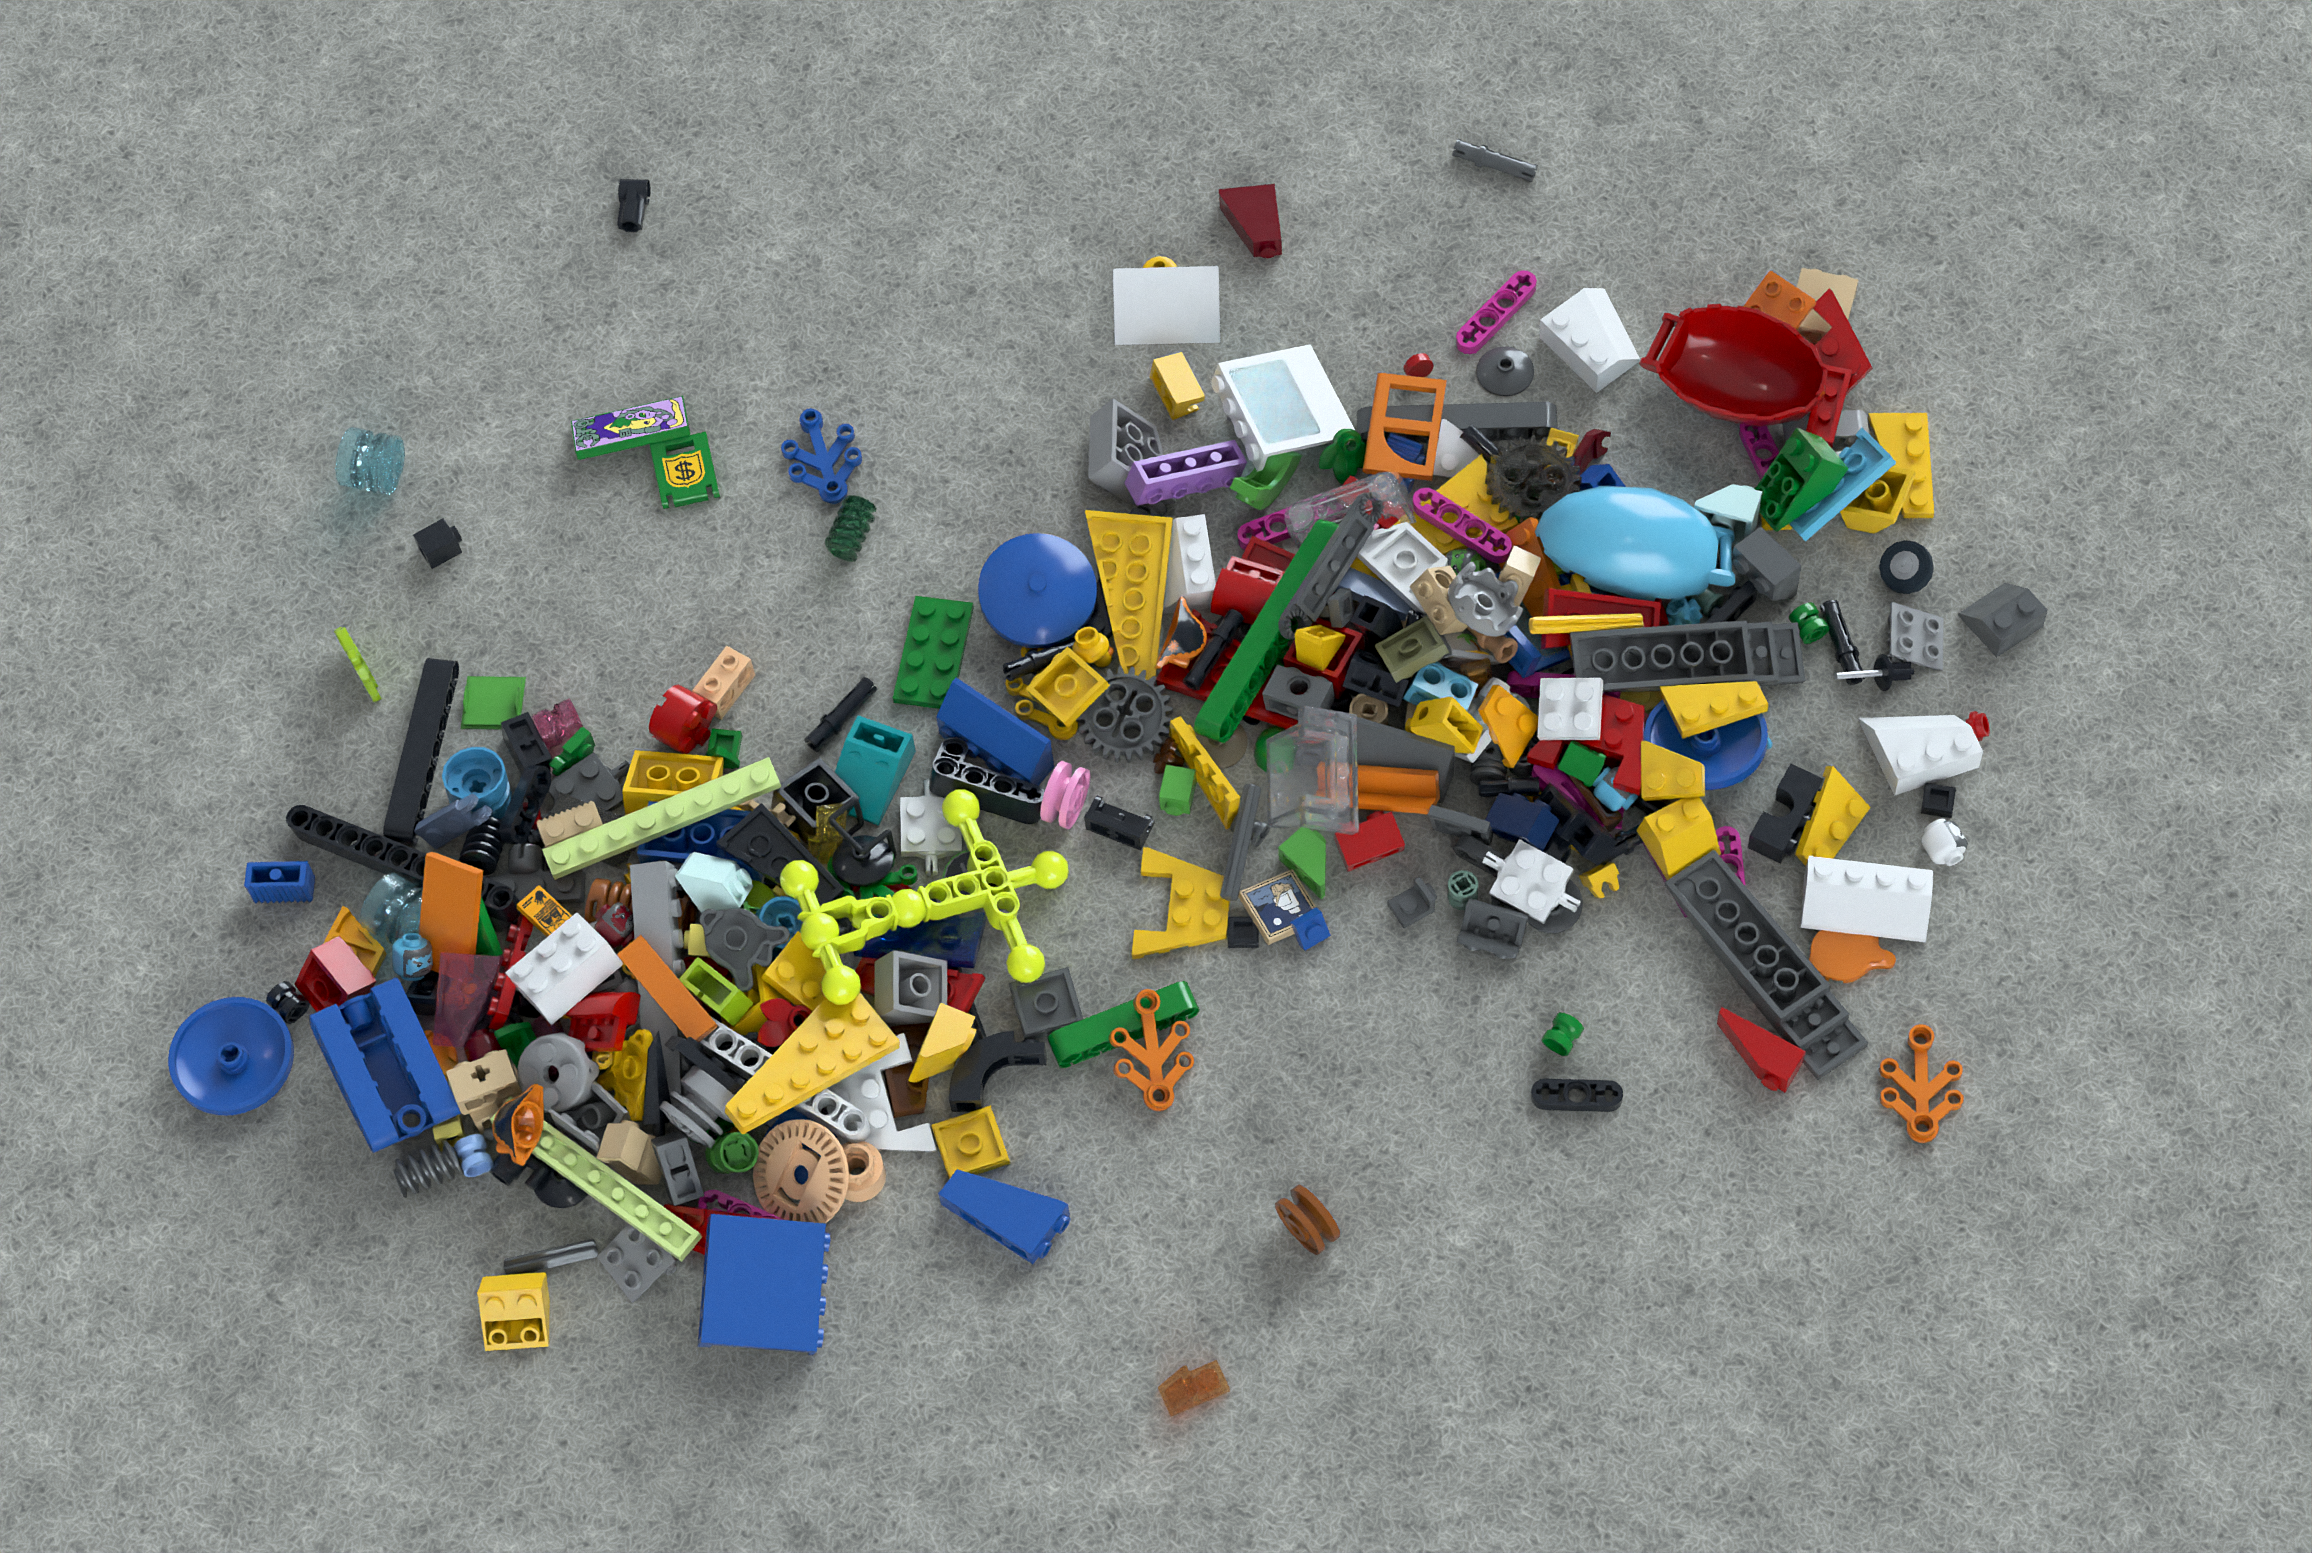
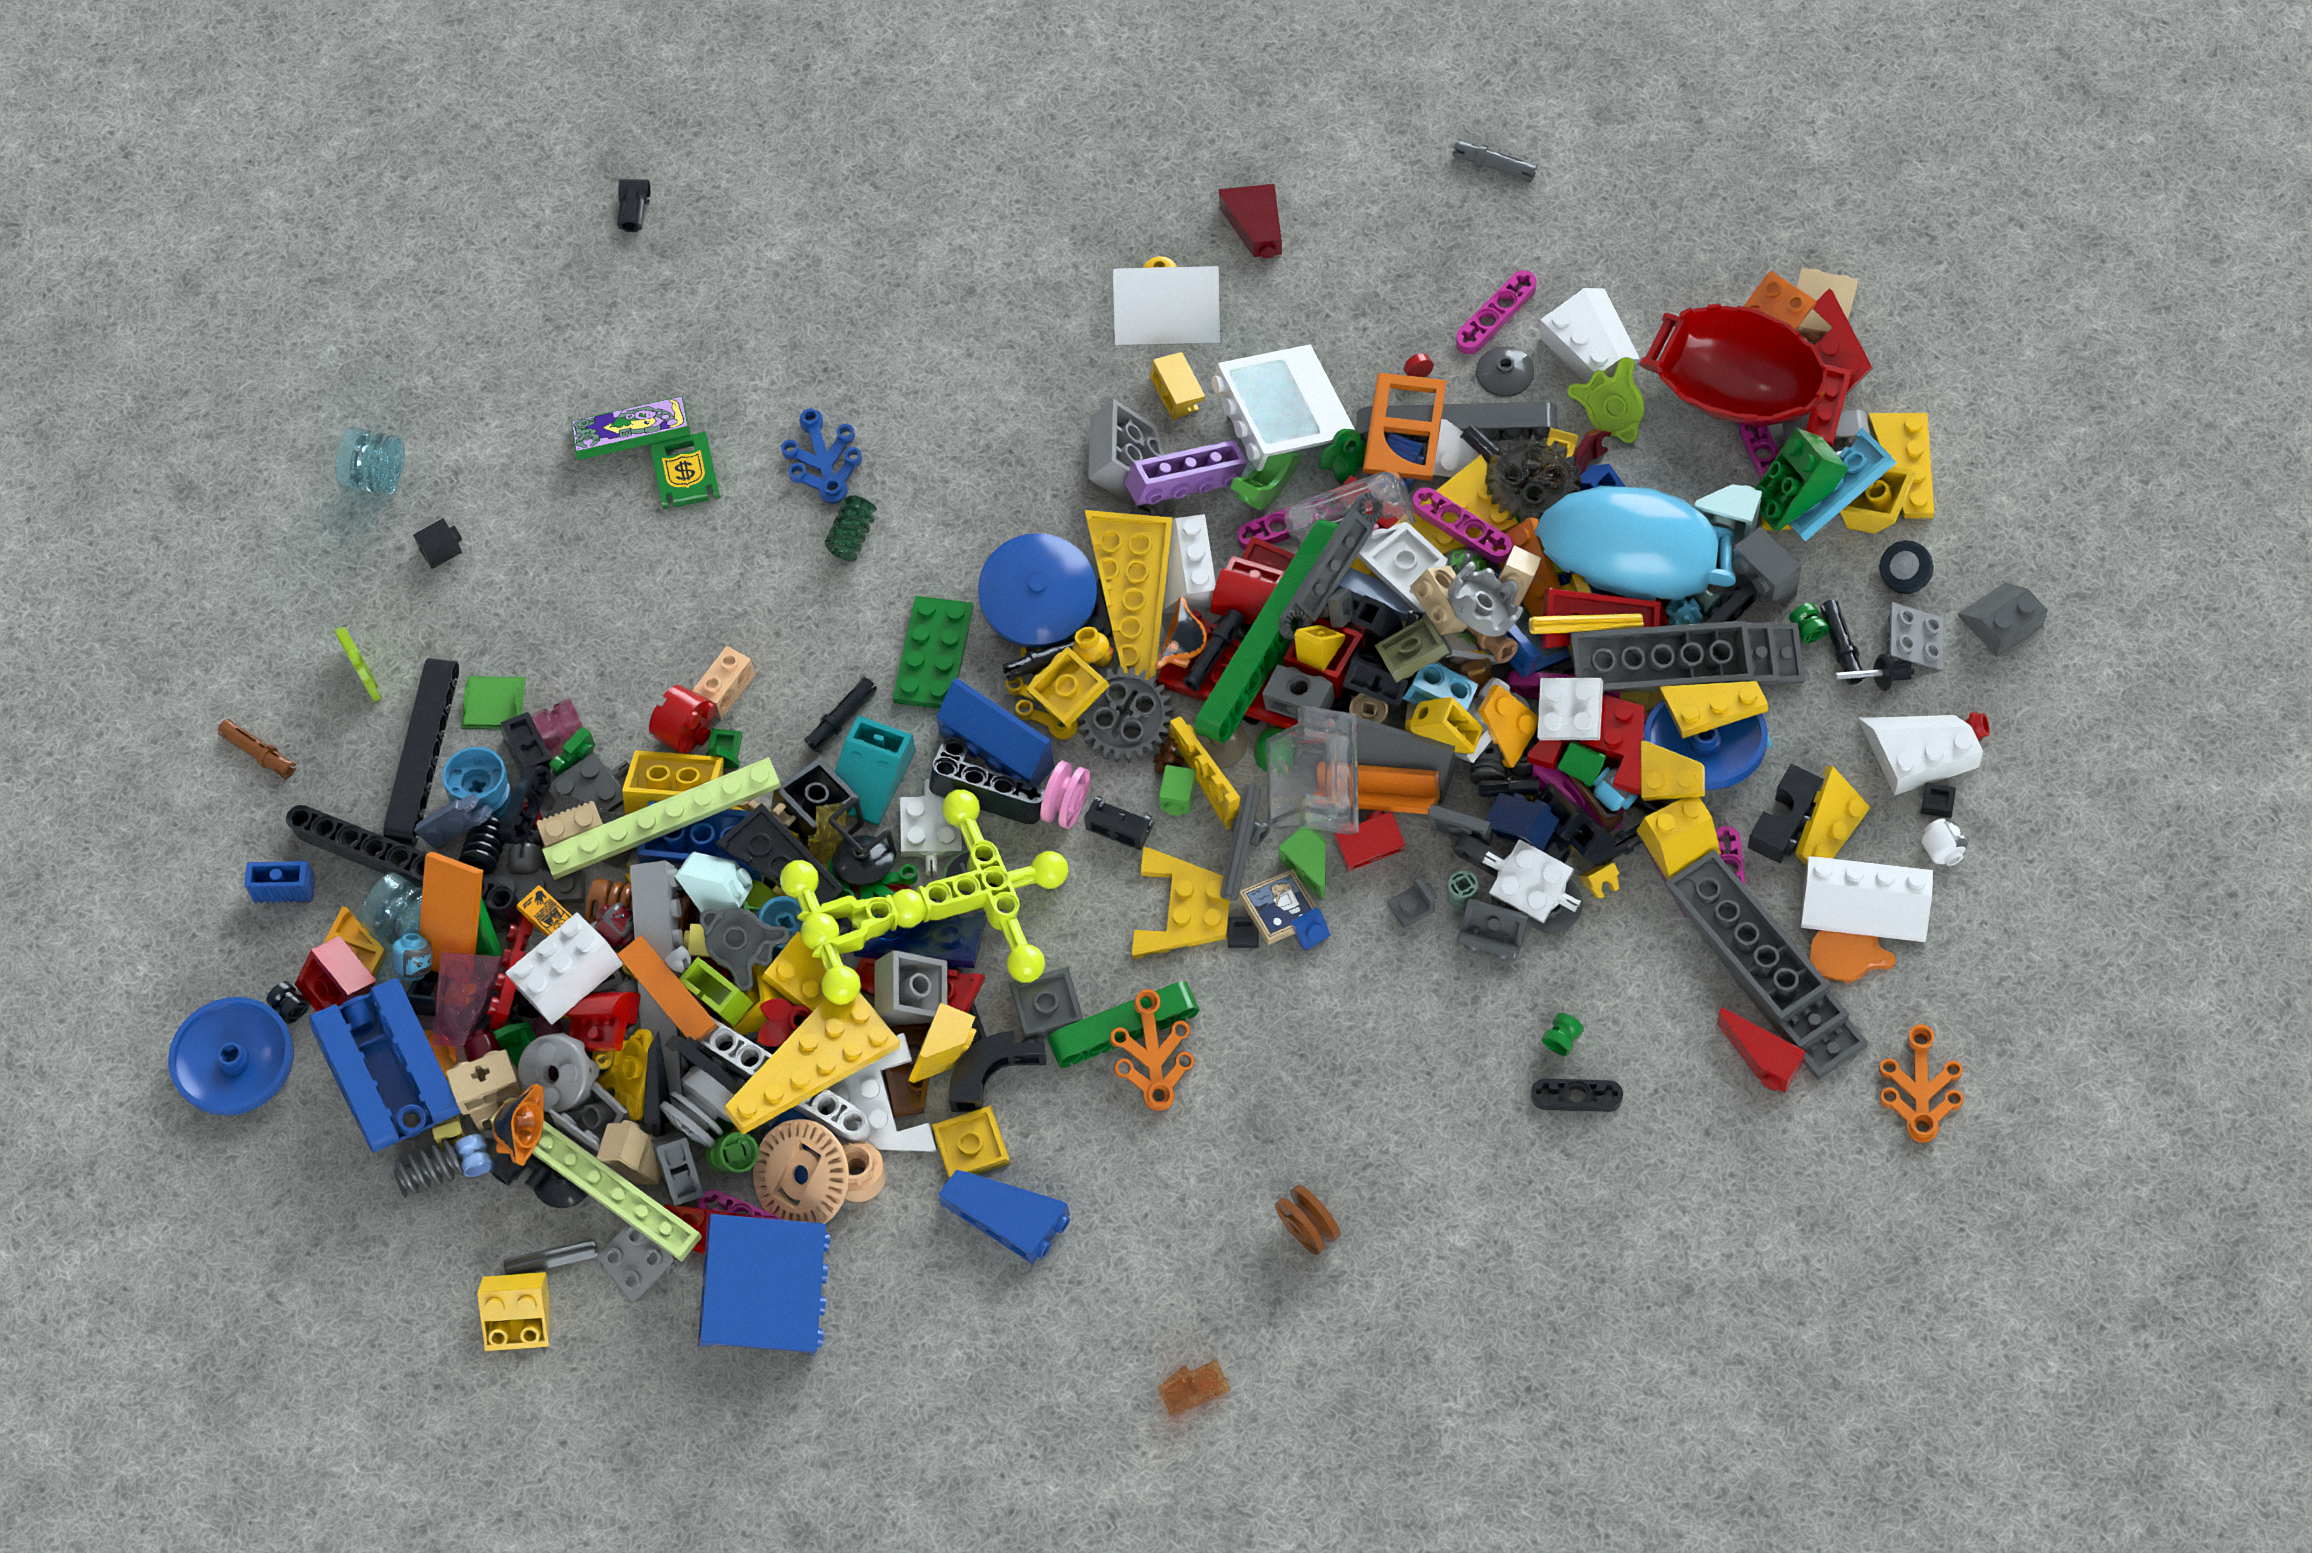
none -> dark orange pin [217,719,296,779]
none -> light grey hinge [663,945,691,972]
none -> lime tile [1567,357,1645,443]

